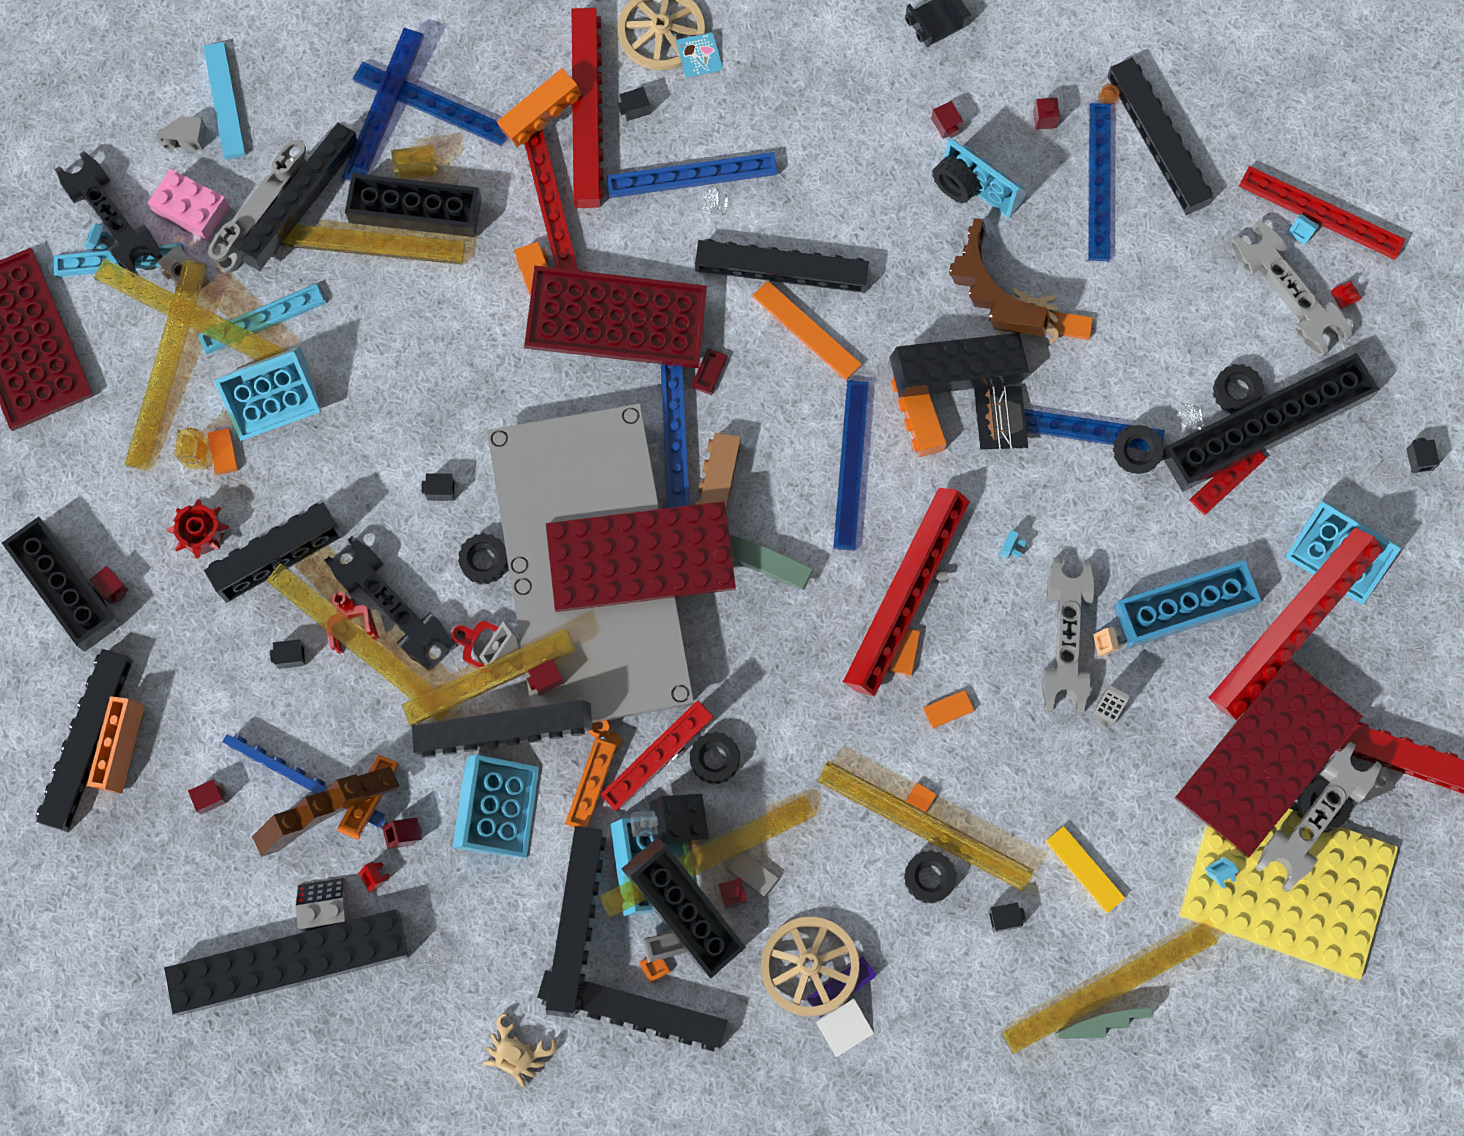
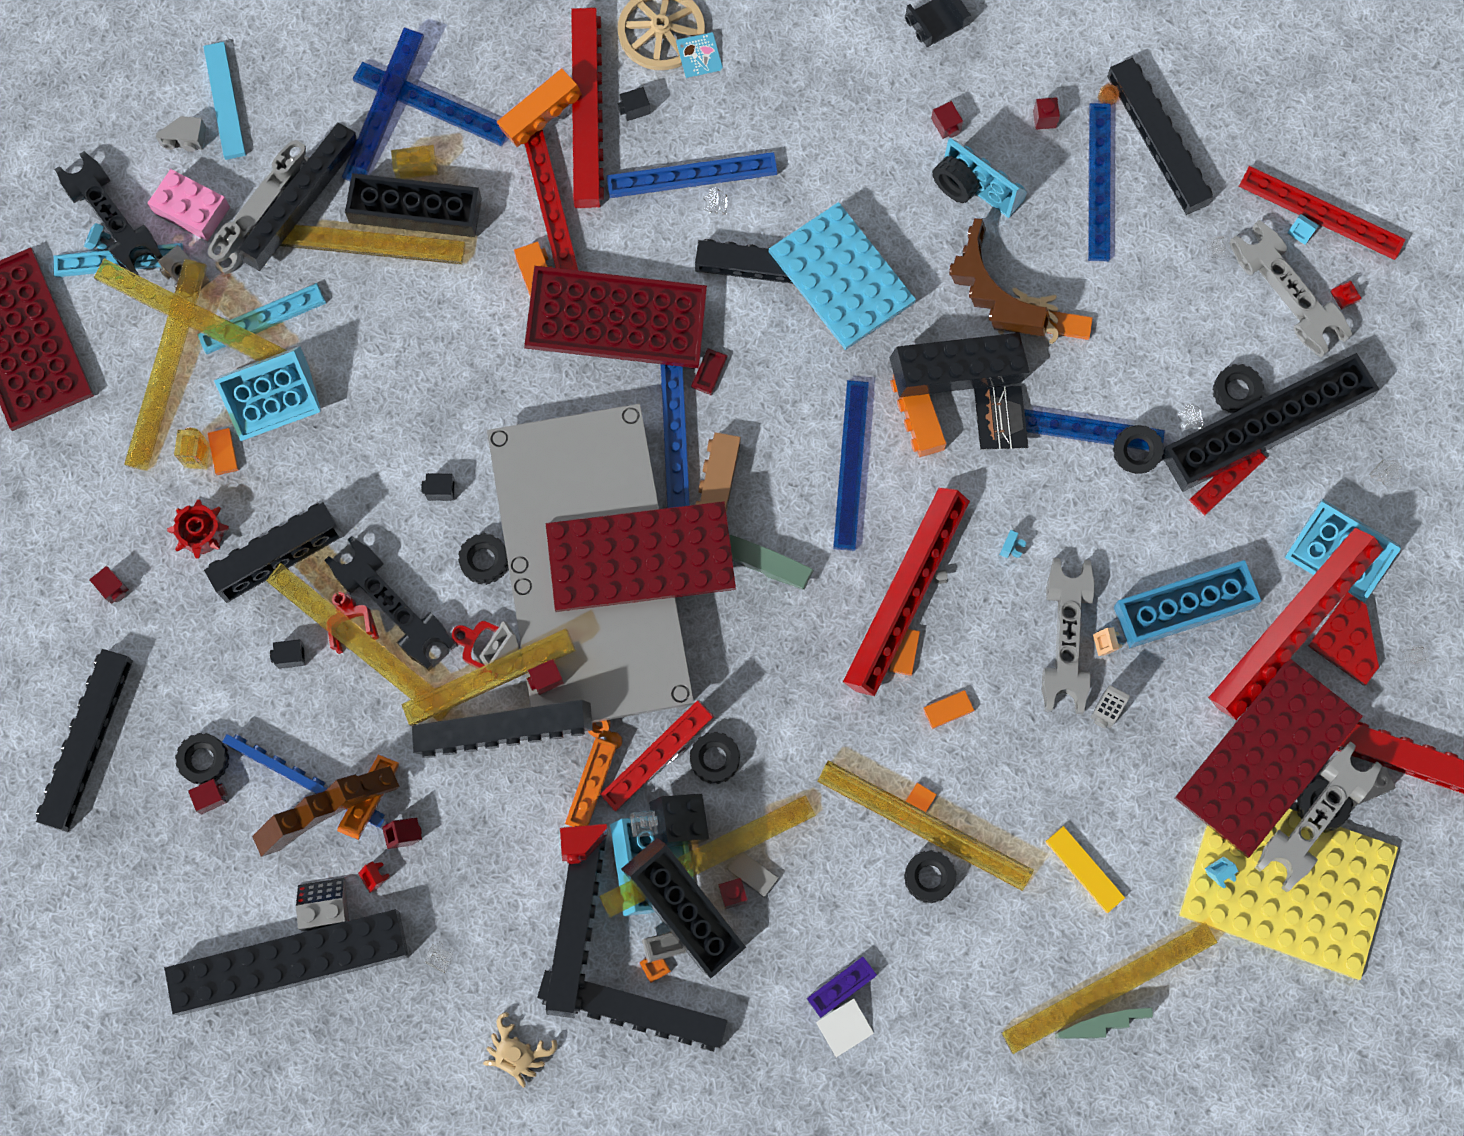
black brick [2,516,122,652] -> none
orange brick [87,696,145,794] -> none
medium azure slope [452,755,539,858] -> none
orange tile [753,280,862,381] -> none
tan wheel [761,917,860,1017] -> none
black brick [988,902,1026,933] -> none
black brick [1406,438,1440,473] -> none
none -> black tyre [175,733,229,785]
none -> red slope [560,824,607,864]
none -> medium azure plate [769,202,916,350]
none -> red plate [1308,592,1379,686]

